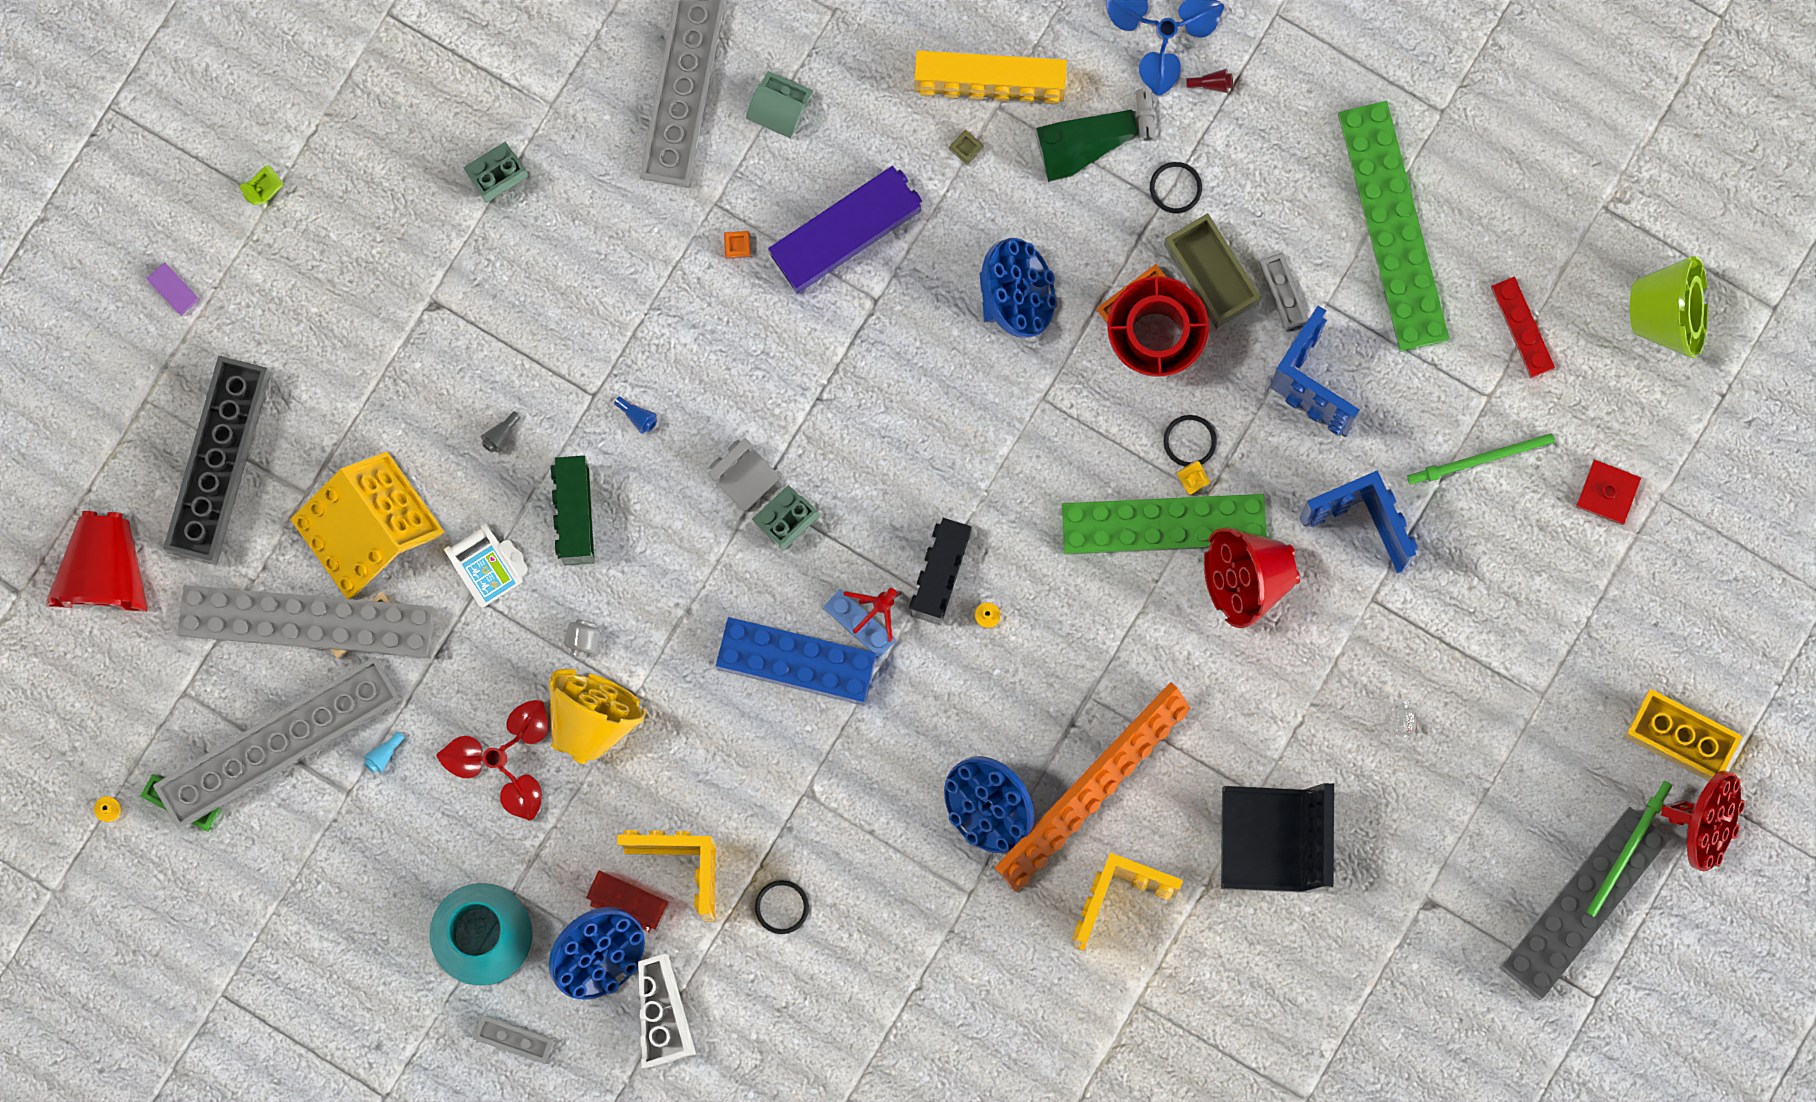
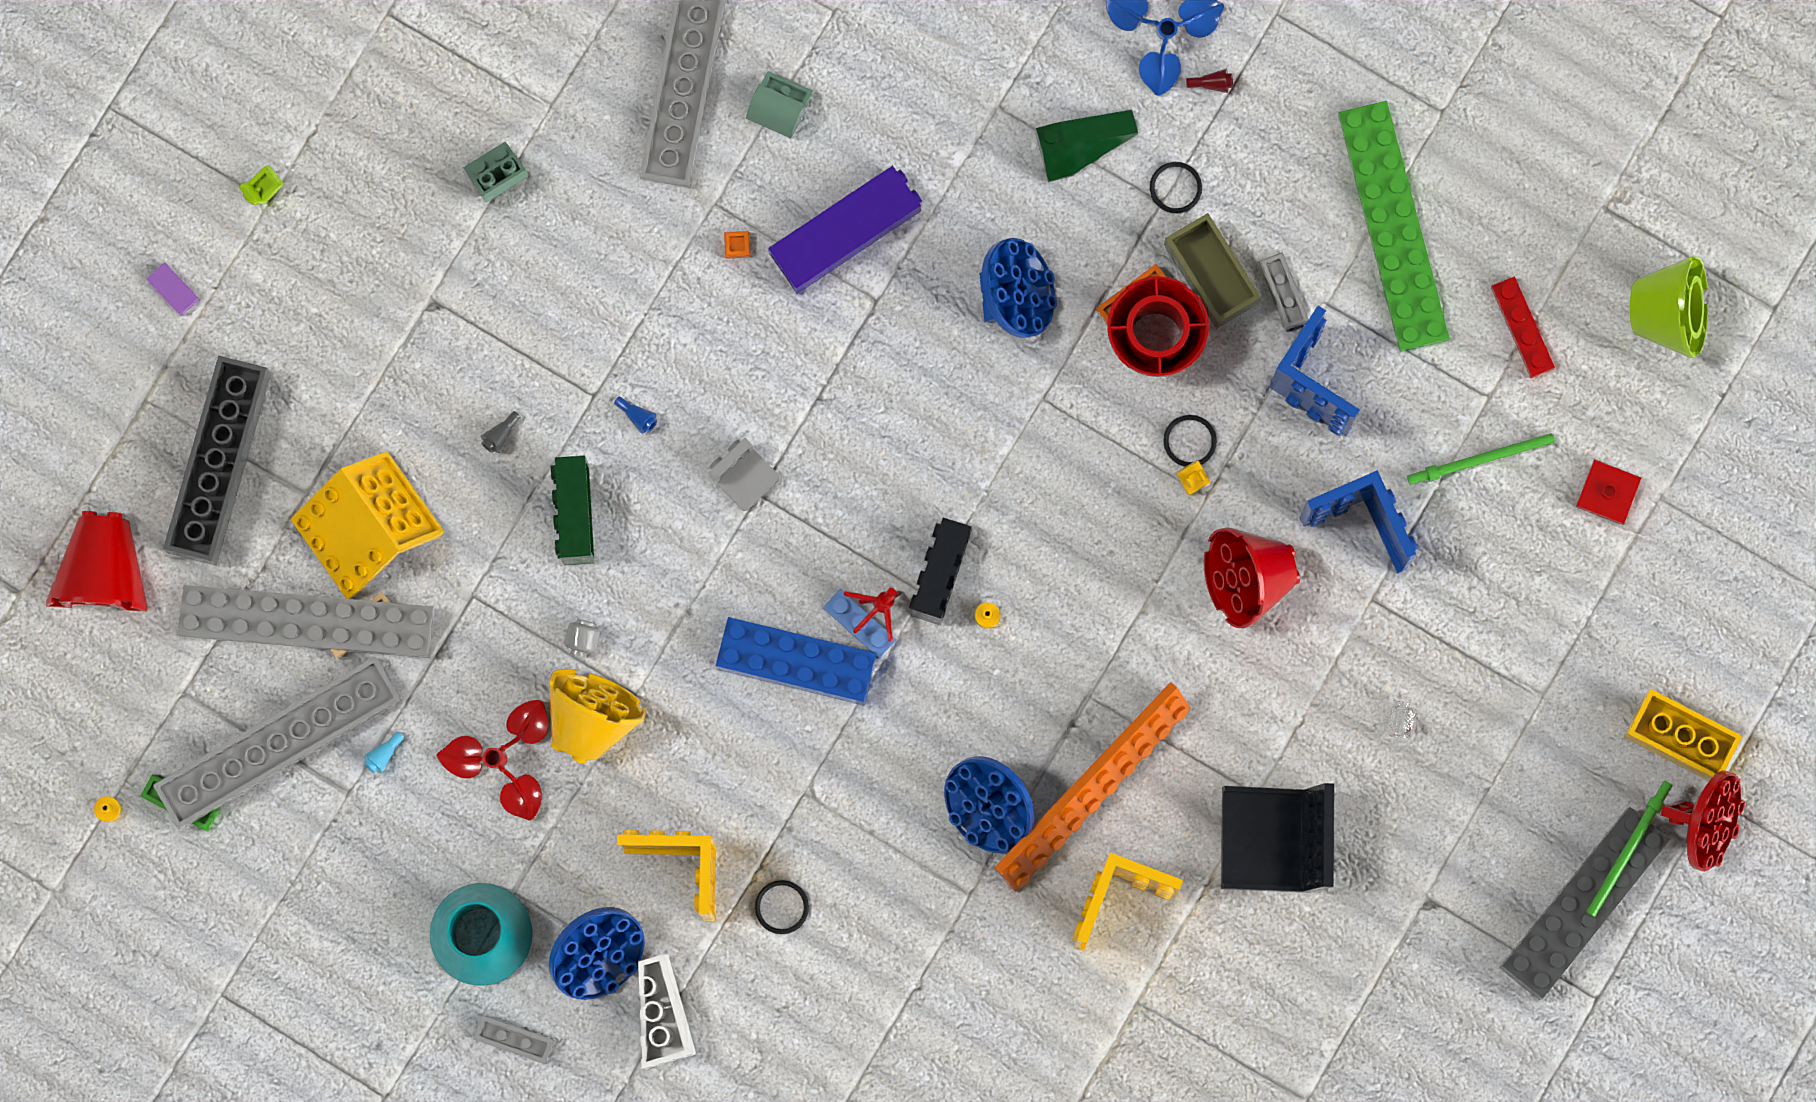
piece [443,522,529,608] -> none
clear red brick [586,870,670,933] -> none
sand green brick [752,485,820,551] -> none
yellow brick [914,50,1067,104] -> none
olive tile [949,129,984,165] -> none
bright green plate [1062,494,1267,555] -> none
light grey pin [1135,88,1155,141] -> none

